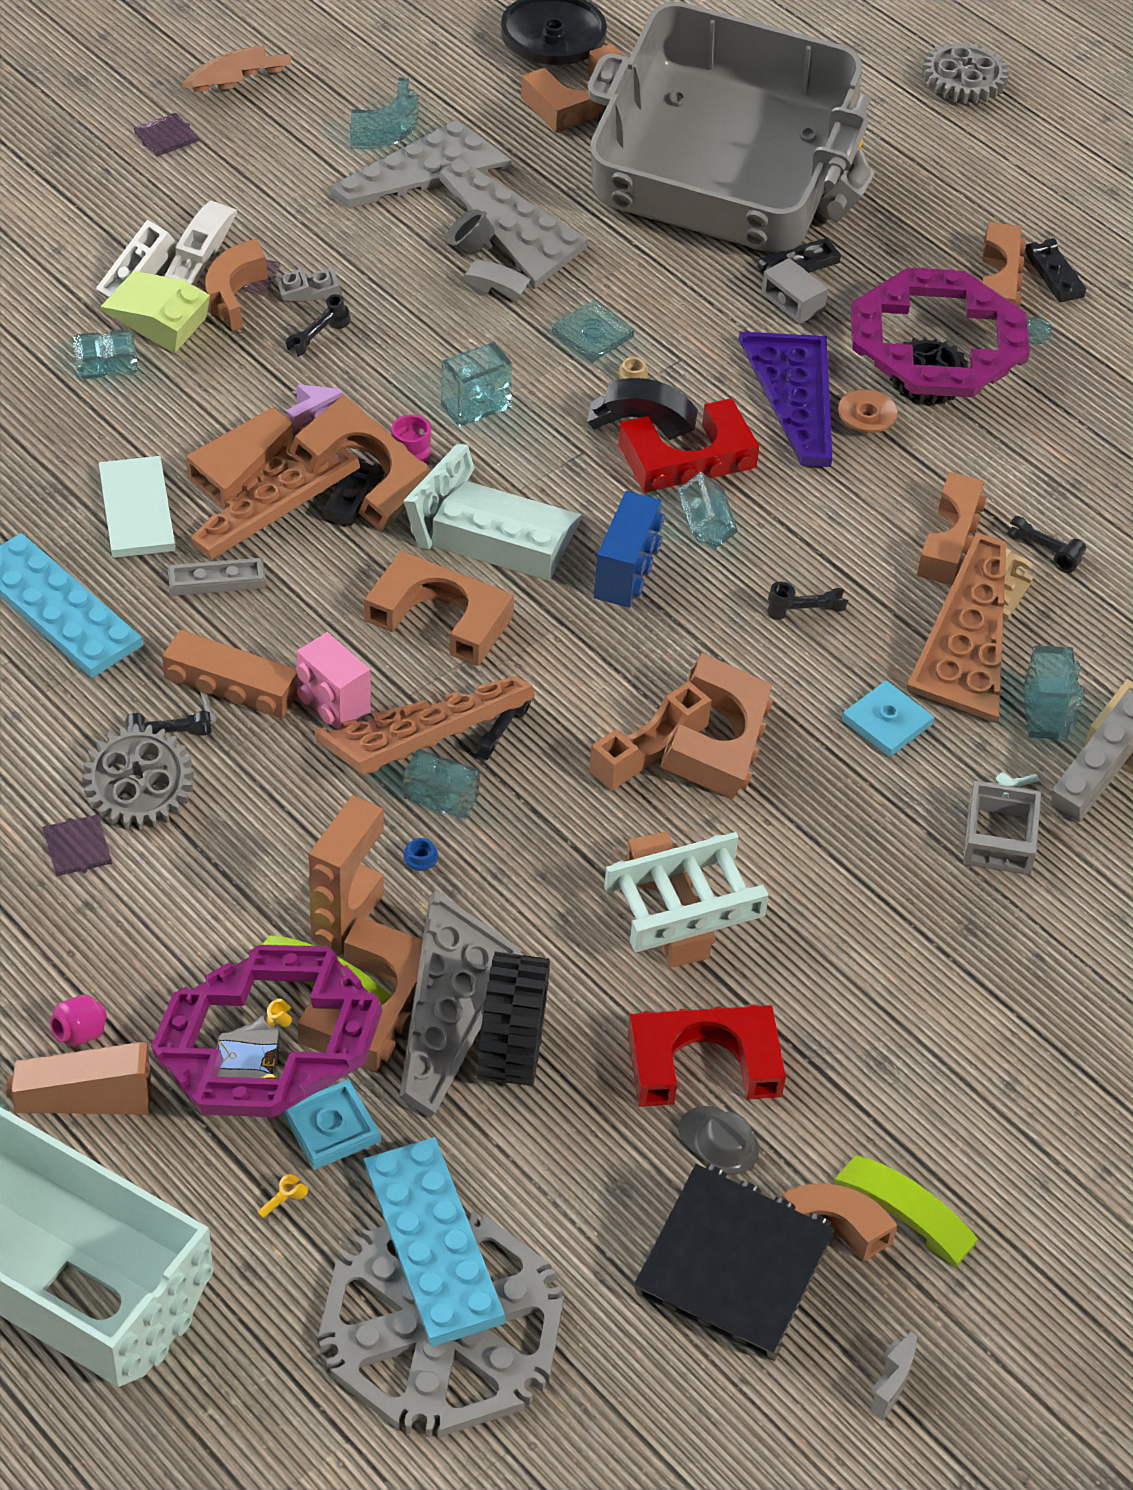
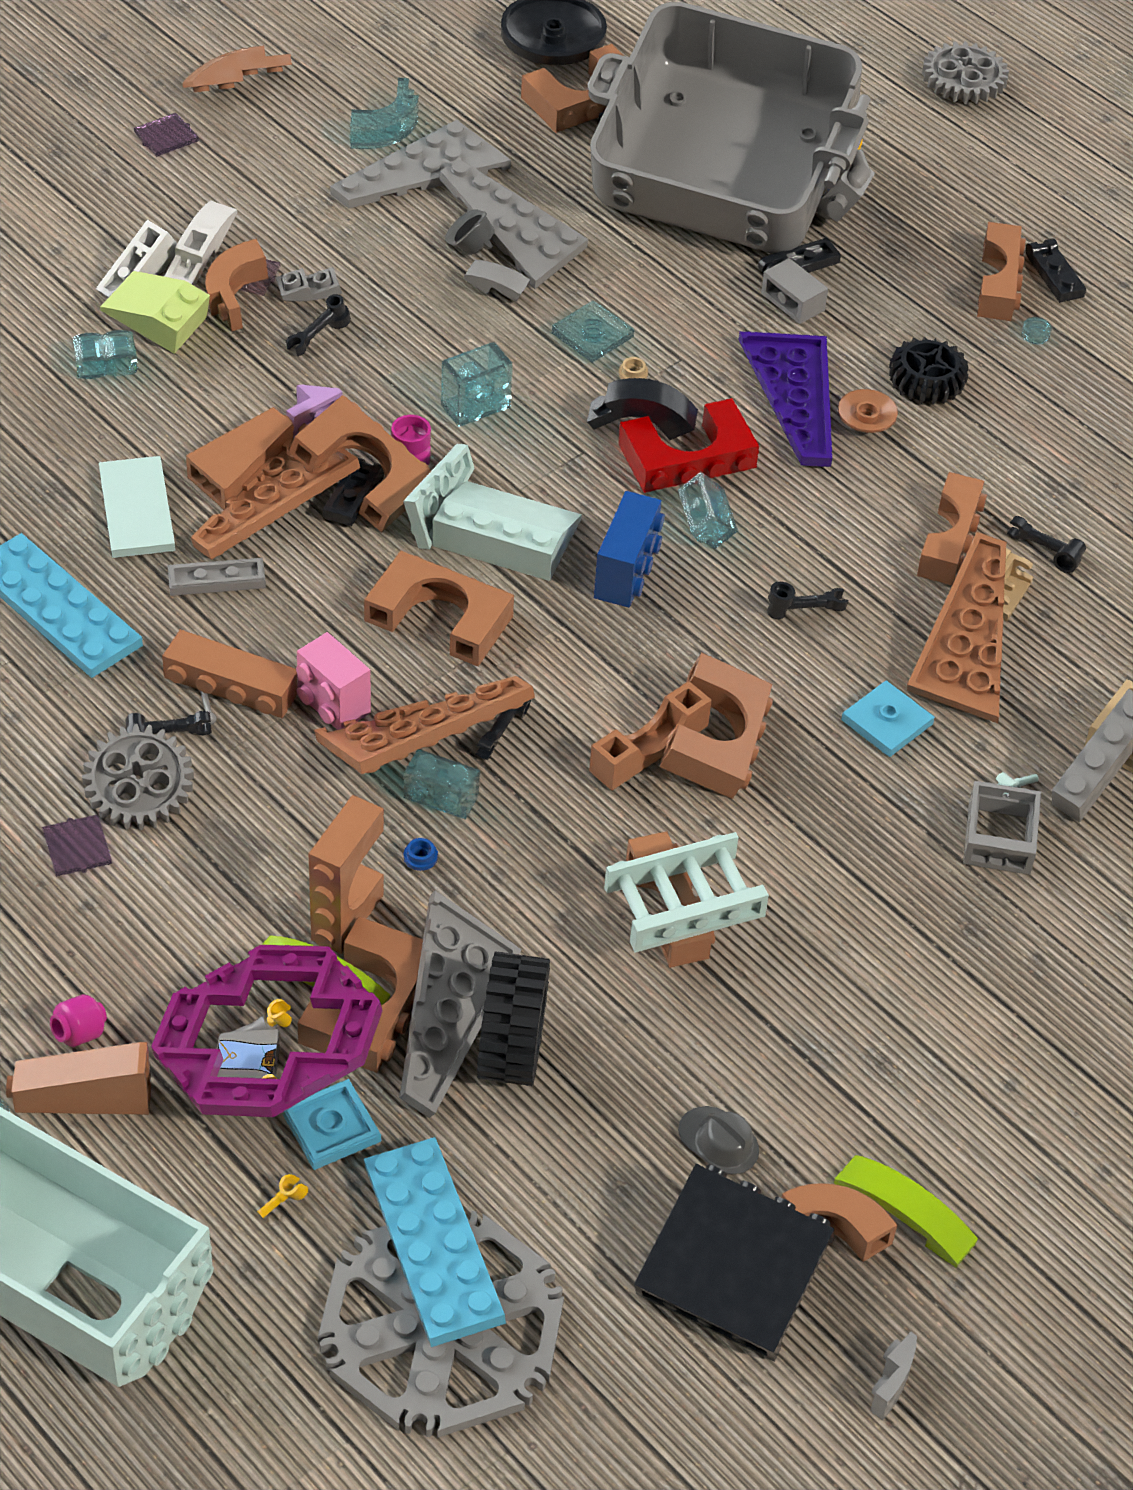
red arch [628,1004,786,1107] -> none
magenta plate [850,267,1030,397] -> none
clear light blue brick [1023,646,1083,739] -> none

